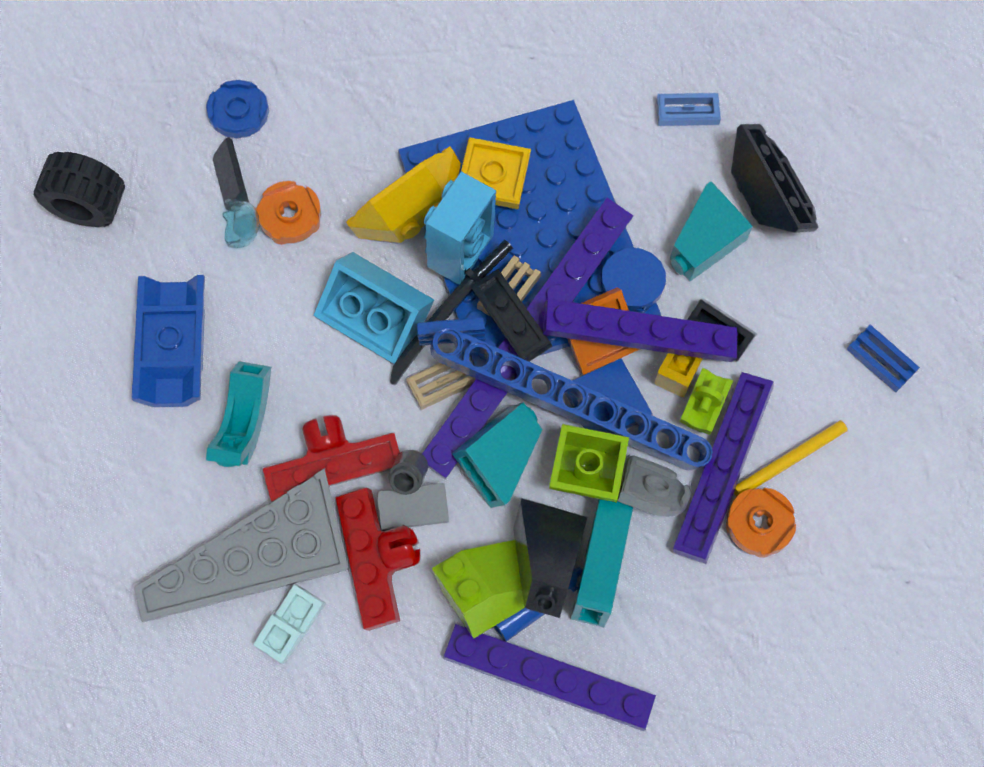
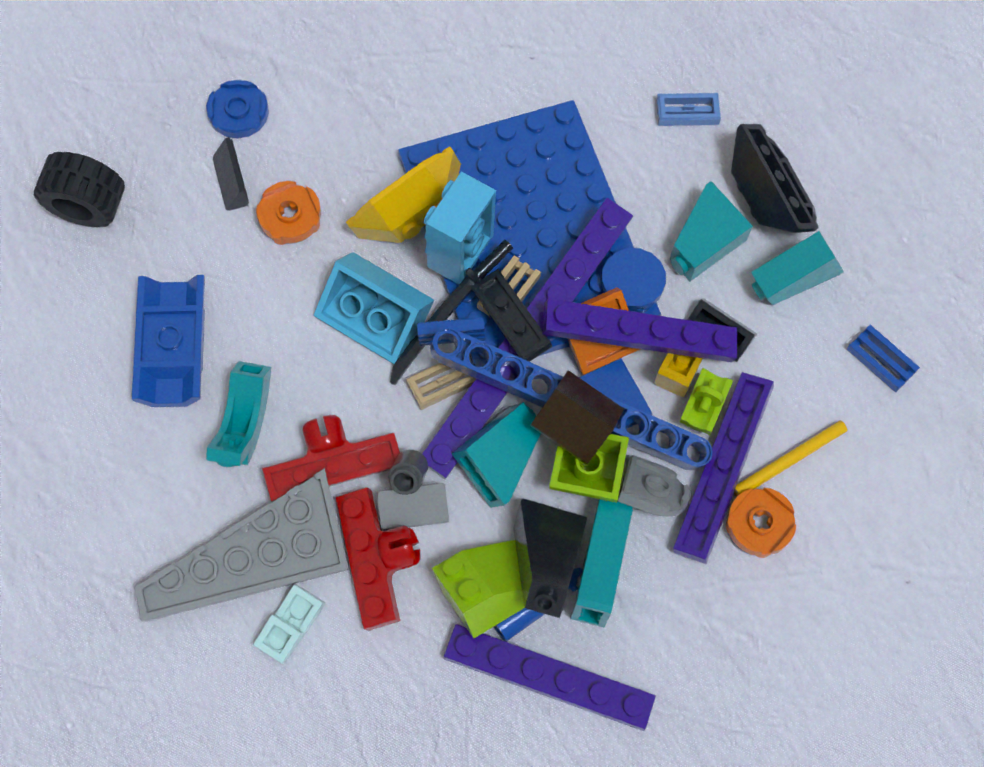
clear light blue hair [222,198,260,249] -> none
yellow plate [461,137,531,209] -> none
none -> dark brown slope [530,370,624,465]
none -> teal slope [751,231,844,306]

